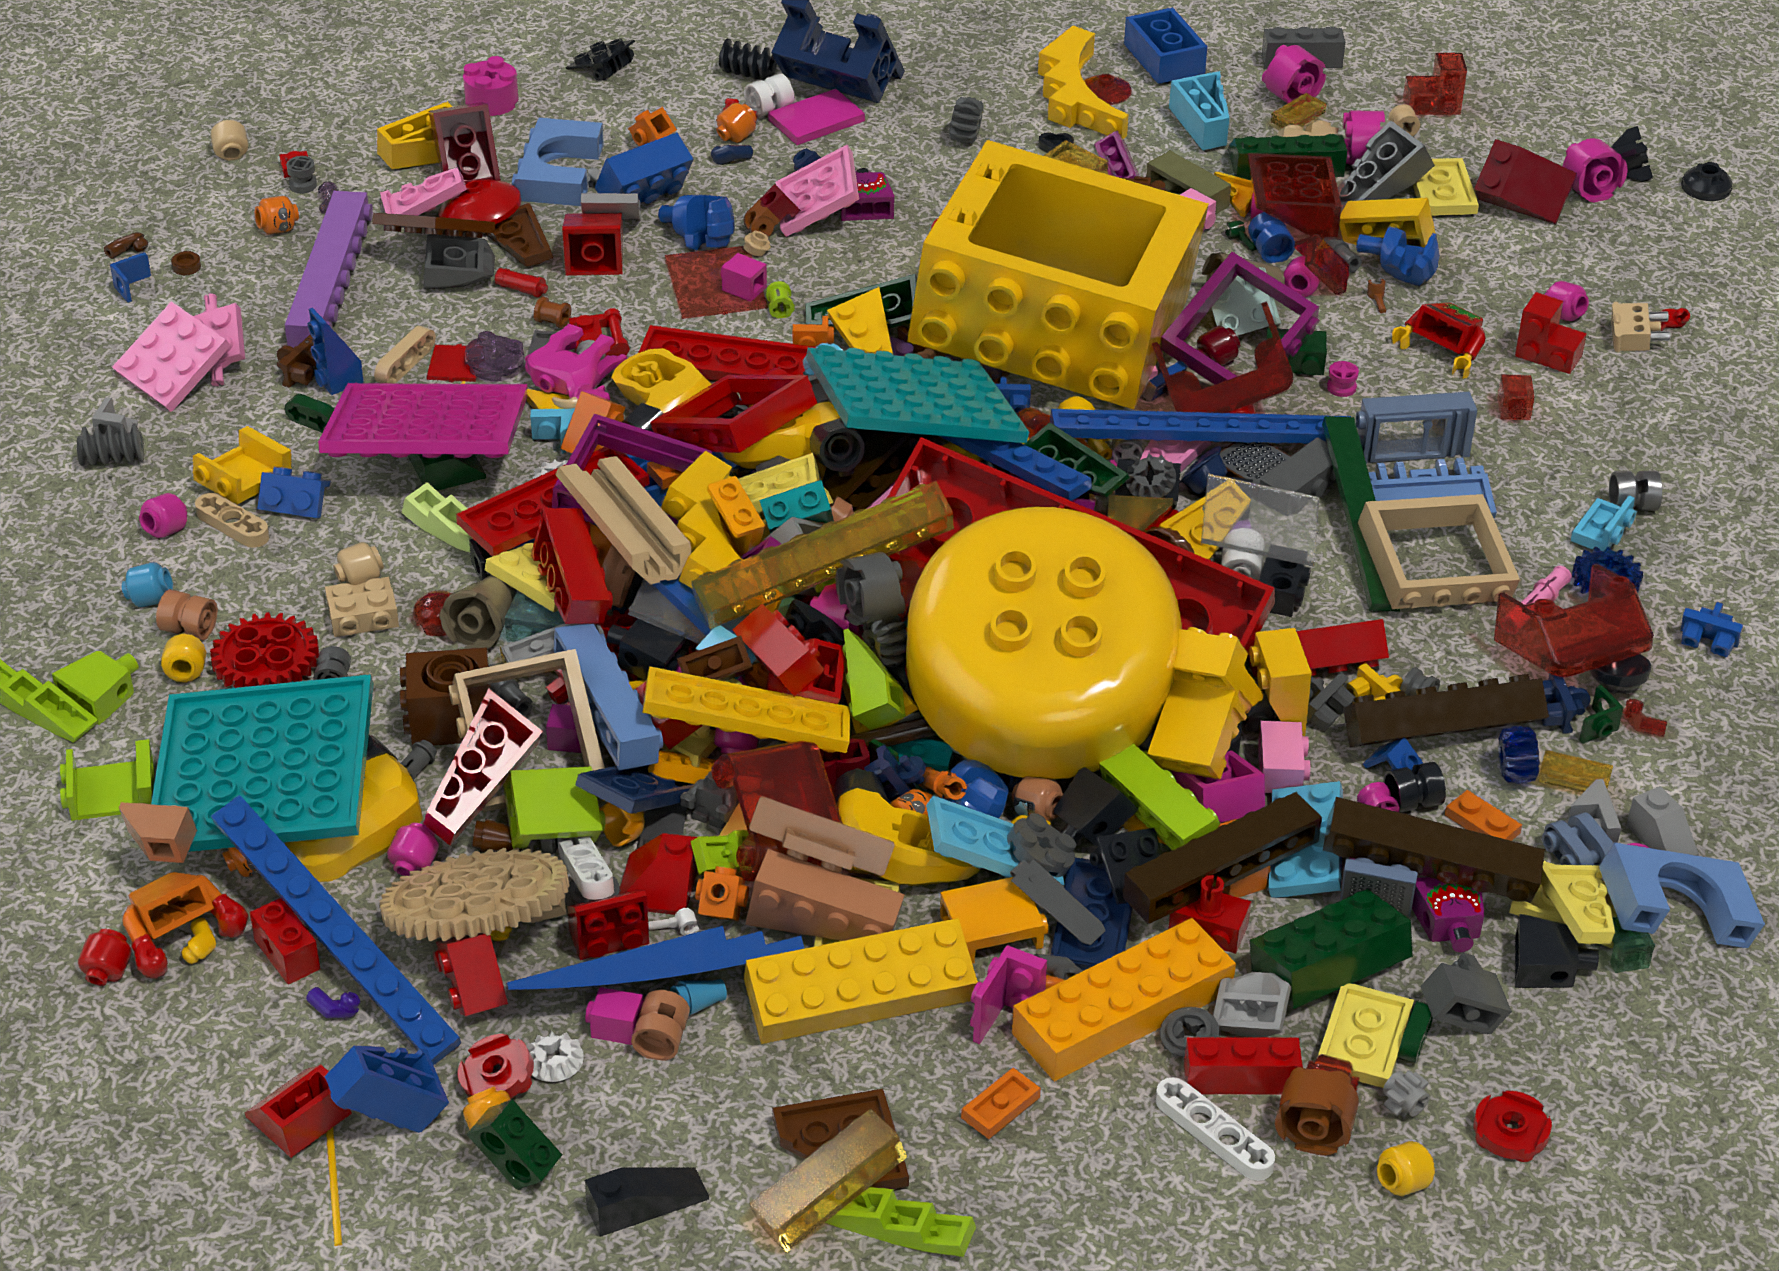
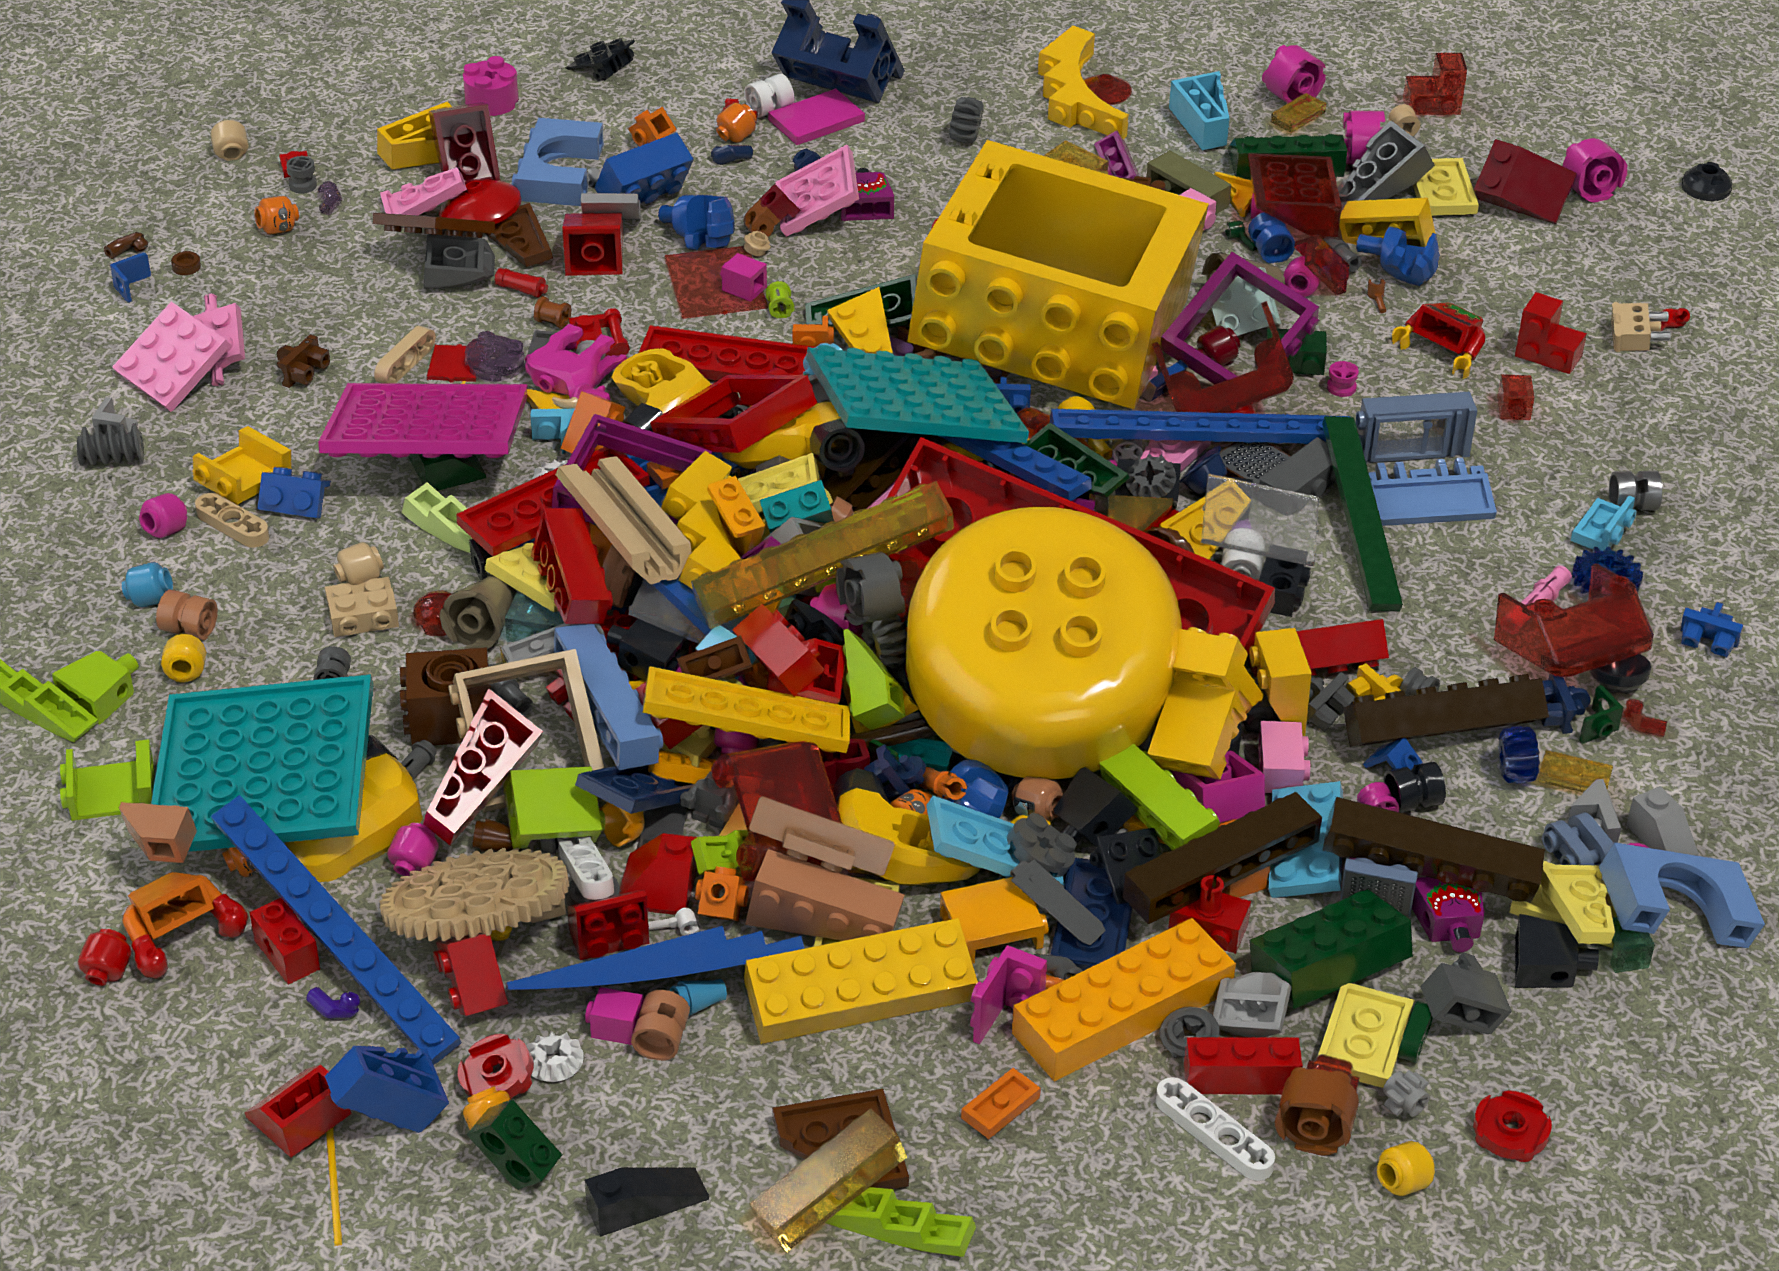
yellow arm [181,918,216,964] -> none
red gear [210,612,319,688] -> none
dark green beam [284,394,334,433] -> none
medium lavender brick [285,191,373,347] -> none
blue slope [307,307,364,395] -> none
magenta brick [546,704,598,753] -> none
black piece [719,38,777,81] -> none
black tile [1038,132,1074,158] -> none
blue brick [1124,7,1208,84] -> none
dark grey brick [1261,27,1346,69] -> none
tan slope [1277,120,1339,137] -> none
tan window [1358,494,1520,609] -> none
orange plate [1445,790,1522,841] -> none
dark pink head [1545,281,1589,322] -> none
black brick [1611,126,1653,182] -> none

